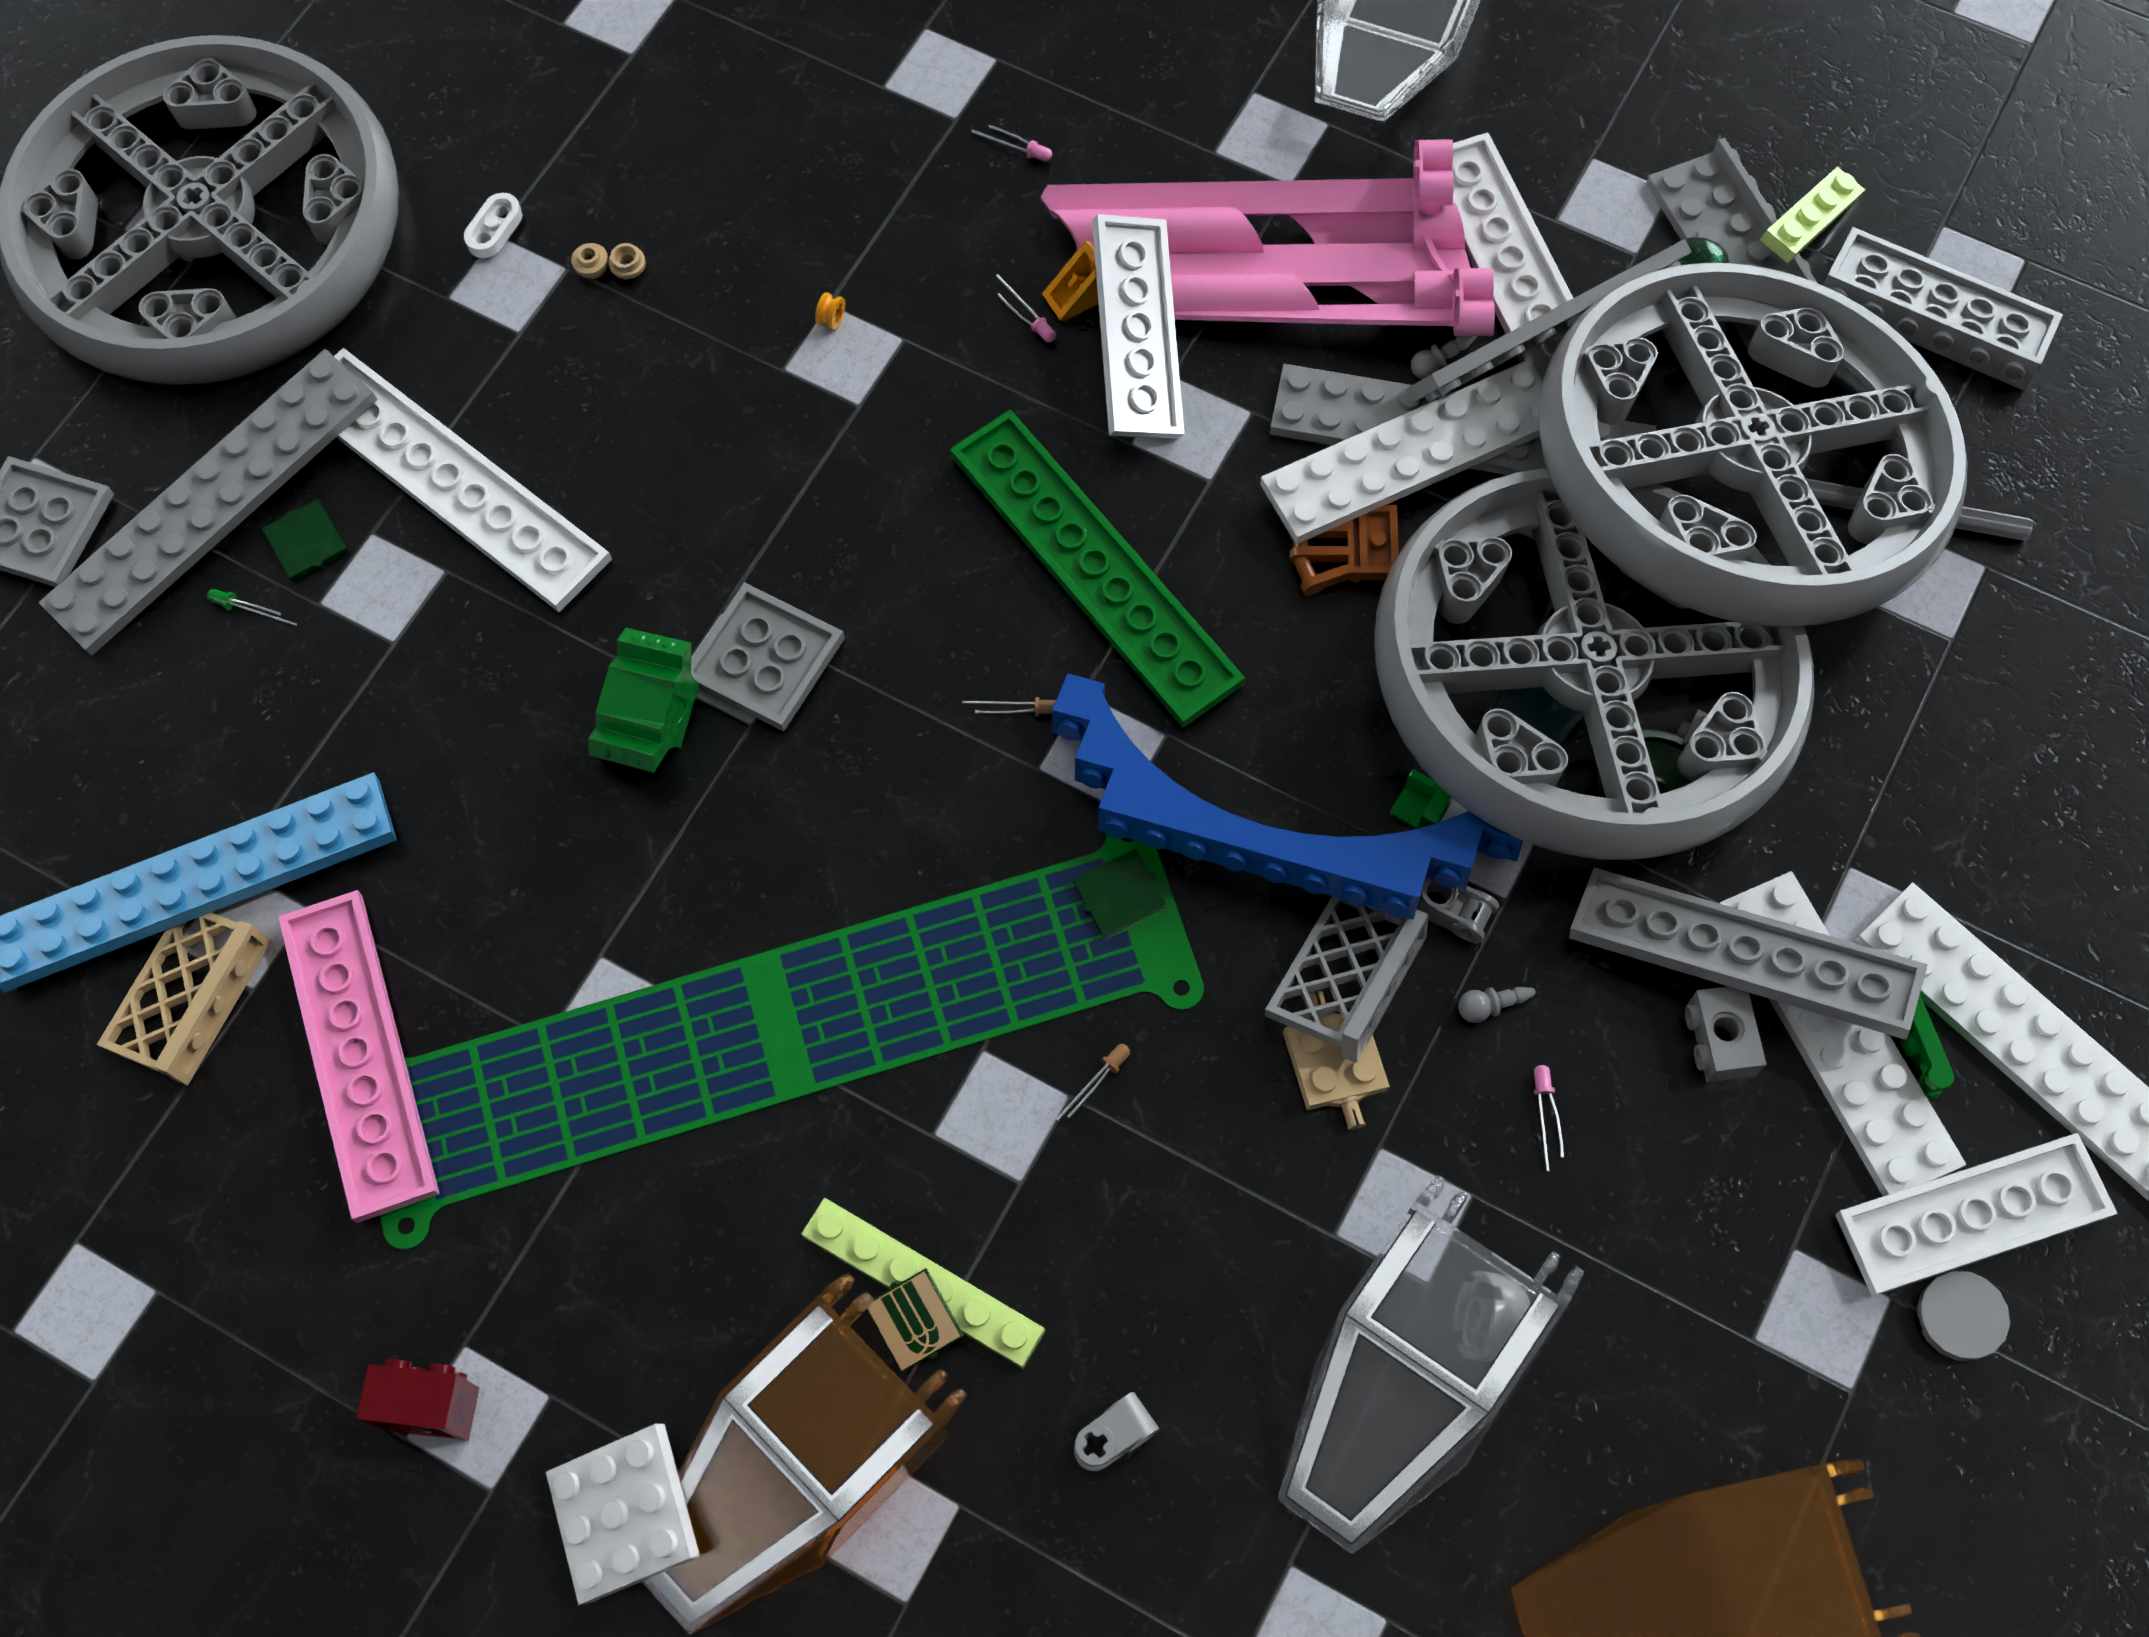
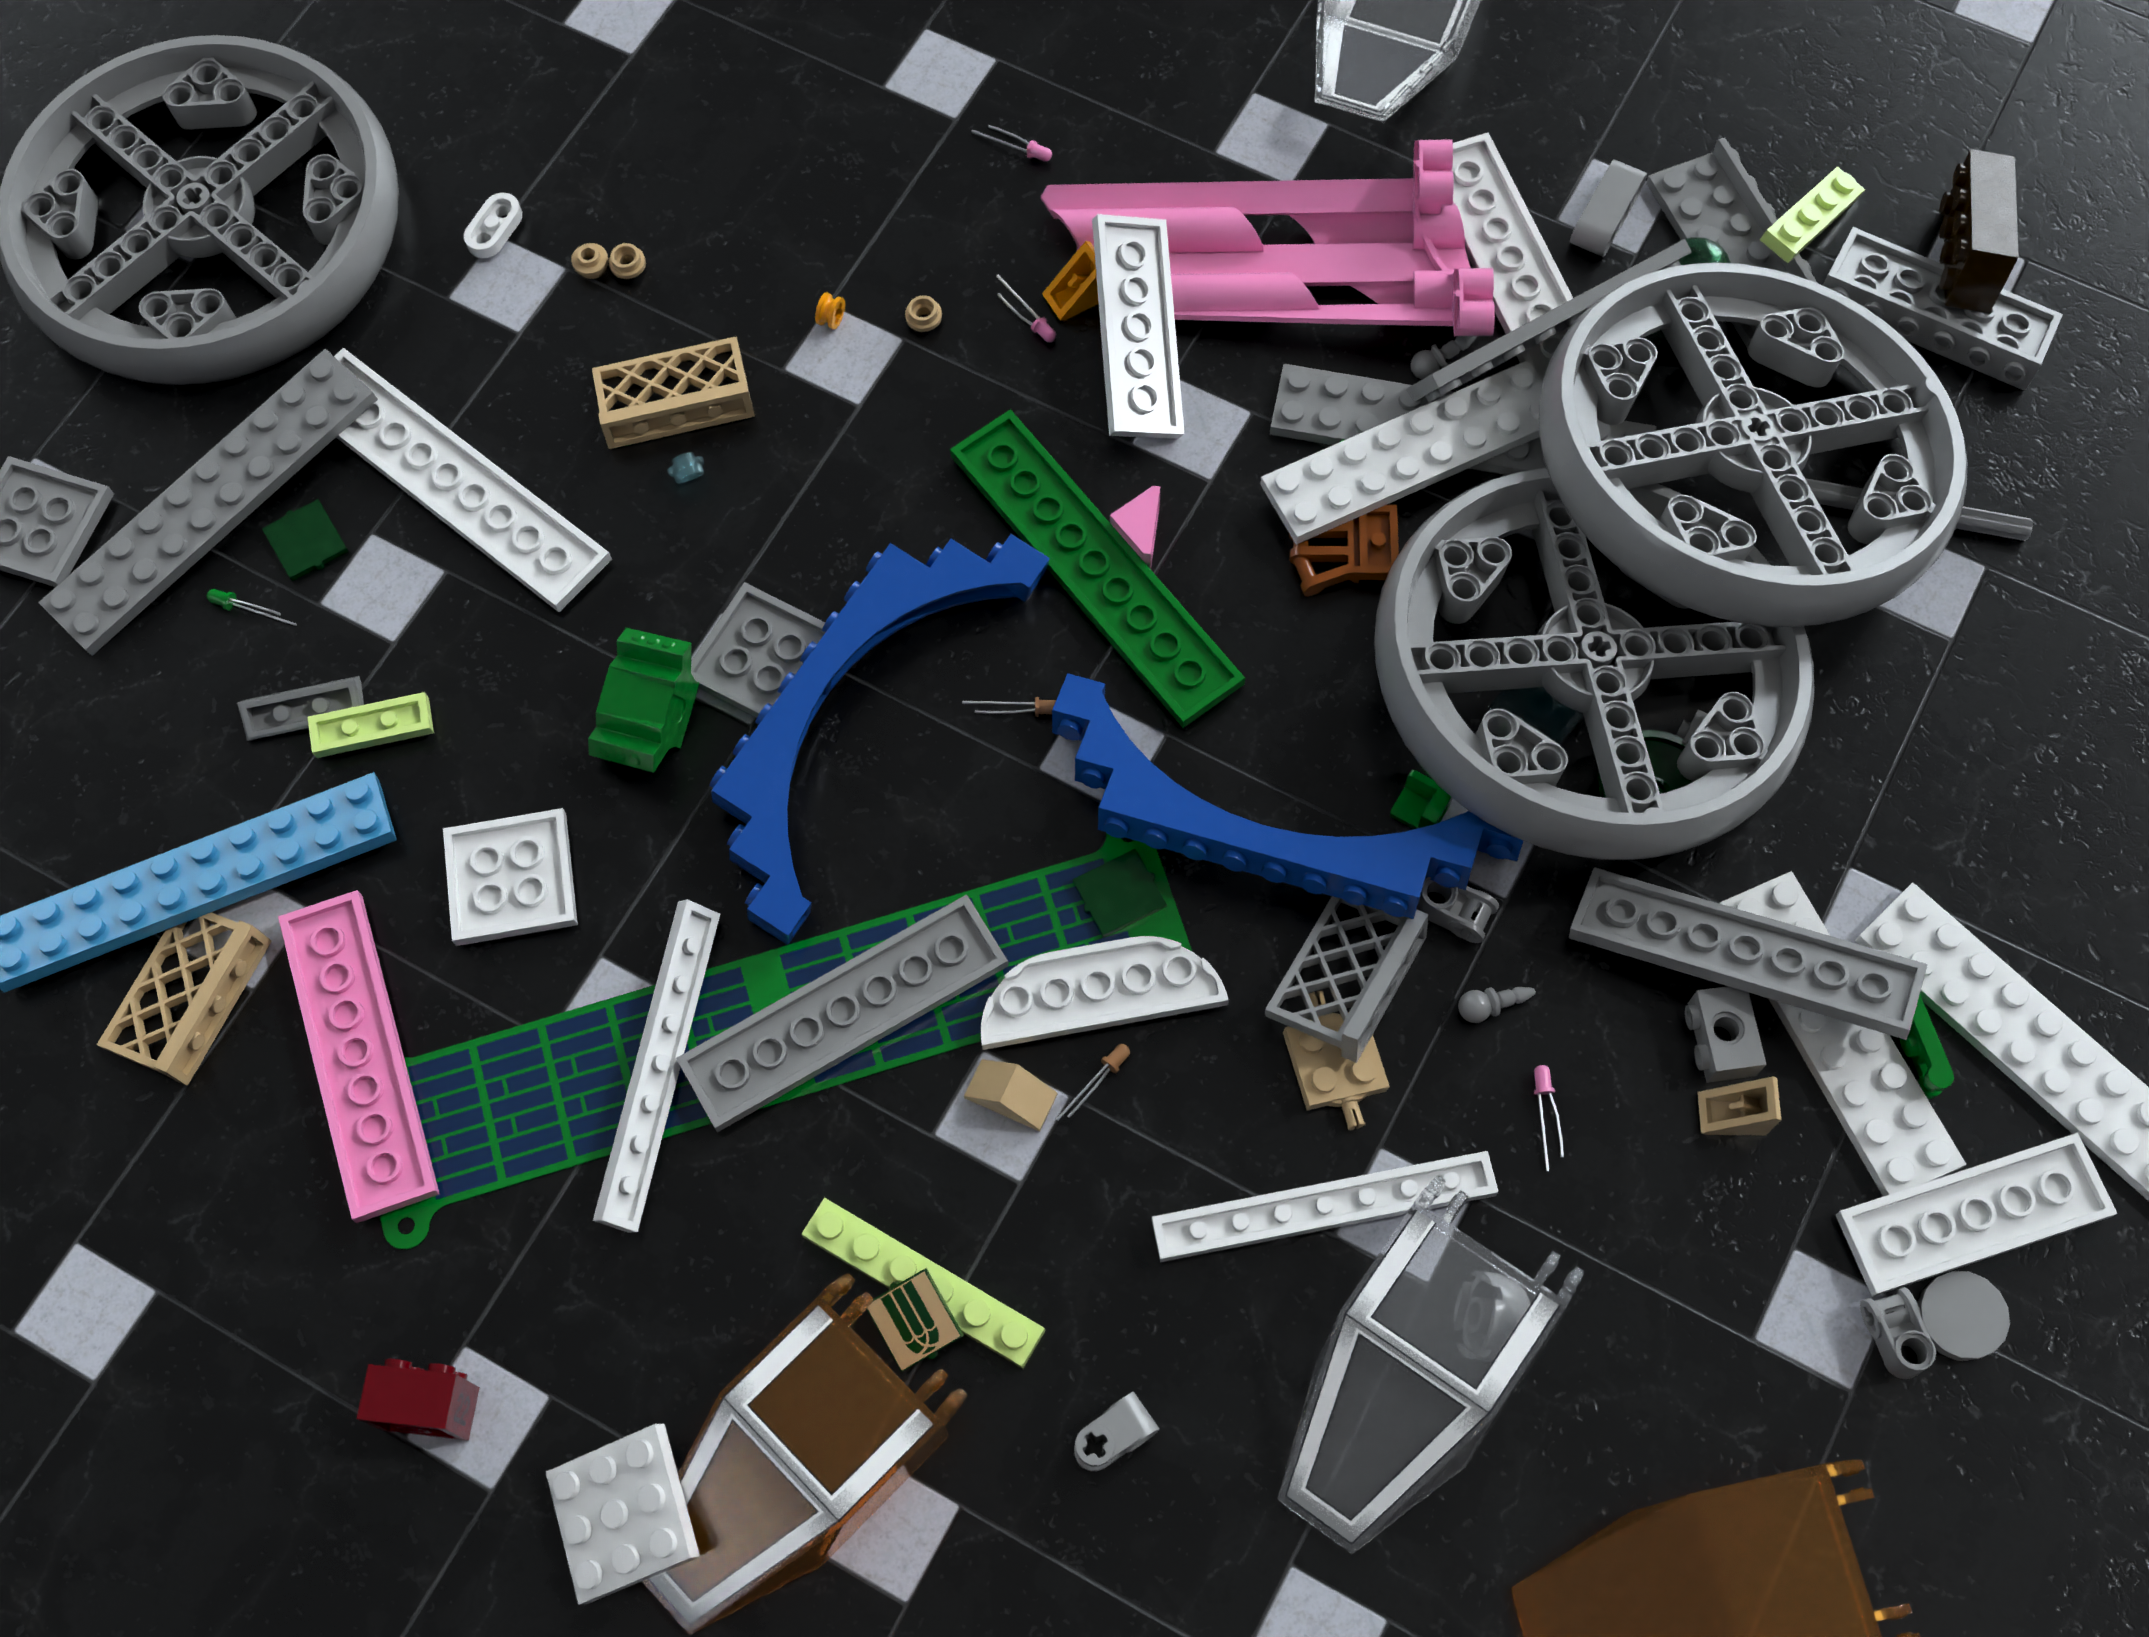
none -> light grey slope [237,676,364,741]
none -> yellowish green plate [307,692,434,758]
none -> white plate [443,808,578,946]
none -> tan fence [592,336,755,449]
none -> white plate [593,899,720,1233]
none -> clear light blue plate [667,452,705,484]
none -> light grey plate [676,894,1009,1132]
none -> blue arch [710,534,1050,945]
none -> tan plate [905,295,942,332]
none -> tan slope [964,1059,1058,1132]
none -> white plate [981,936,1229,1050]
none -> bright pink slope [1110,486,1160,569]
none -> white plate [1152,1151,1499,1262]
none -> light grey beam [1570,159,1647,257]
none -> tan slope [1698,1076,1781,1135]
none -> light grey piece [1860,1287,1936,1379]
none -> dark brown brick [1939,149,2019,314]

